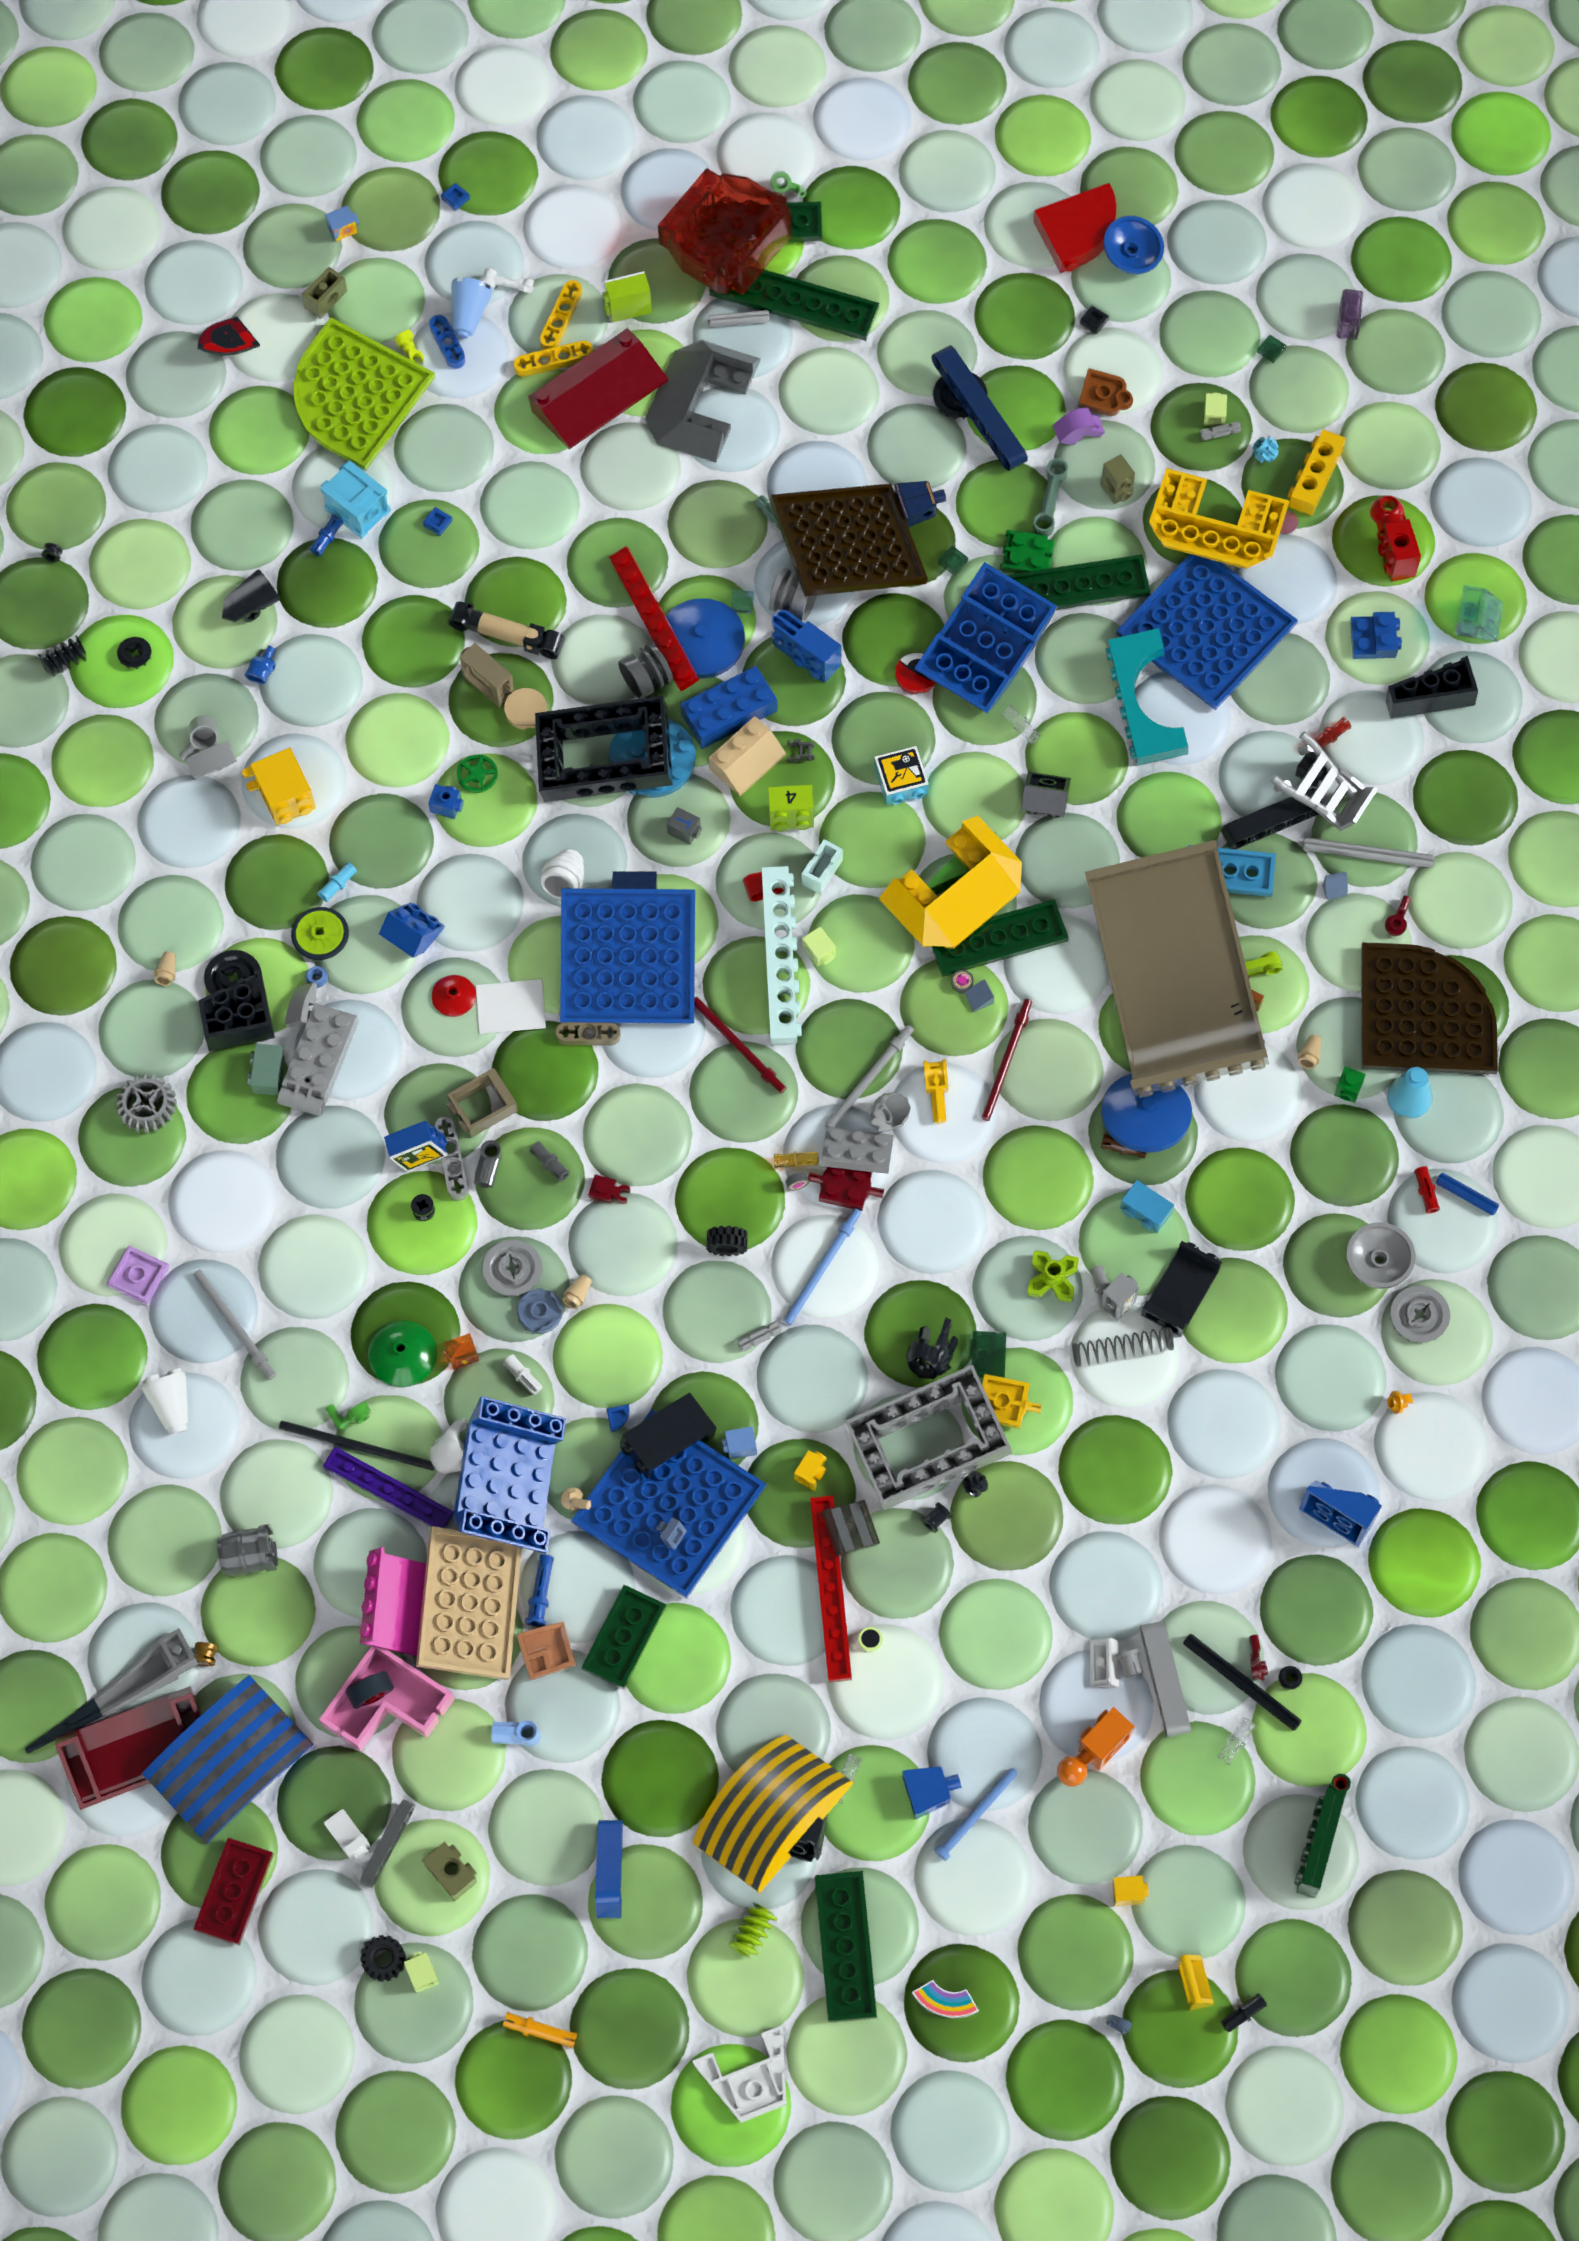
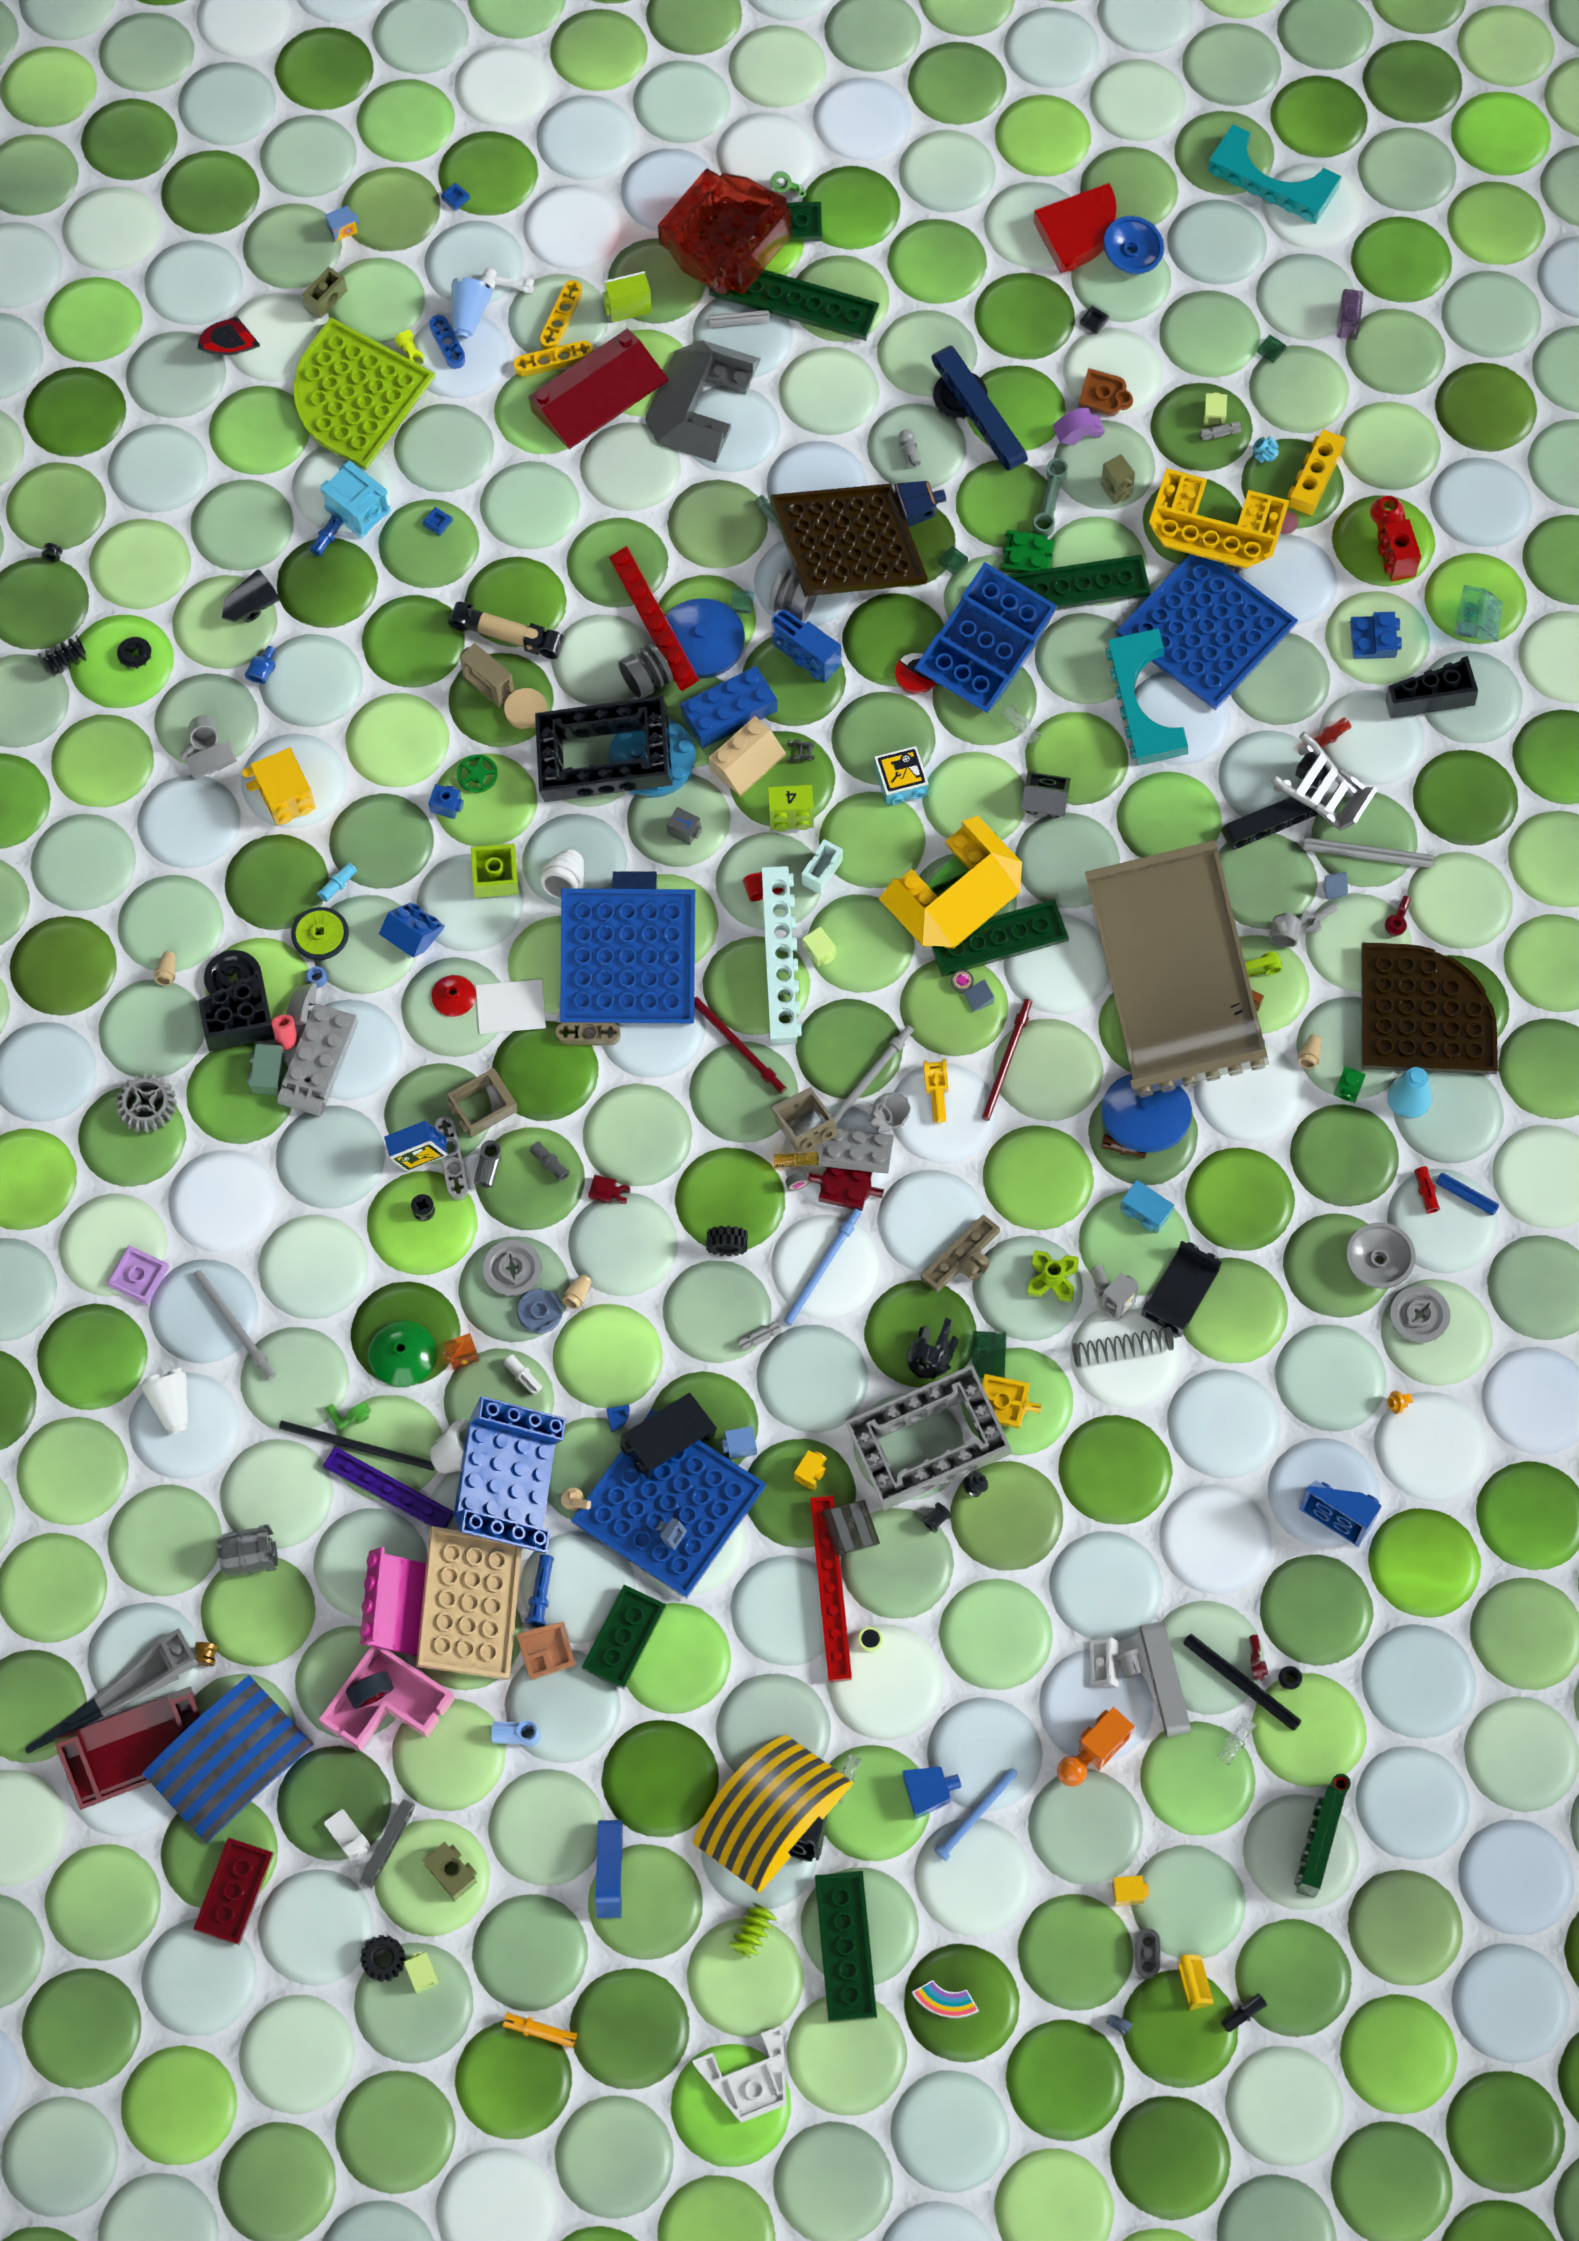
dark azure plate [1188,845,1276,897] -> none
none -> coral brick [271,1015,298,1050]
none -> lime brick [471,843,519,898]
none -> dark tan window [771,1087,839,1154]
none -> light grey pin [898,429,921,468]
none -> dark tan plate [920,1214,1001,1293]
none -> dark grey plate [1135,1928,1160,1979]
none -> teal arch [1208,124,1342,224]
none -> light grey piece [1269,913,1302,947]
none -> light grey bar [1301,903,1338,934]

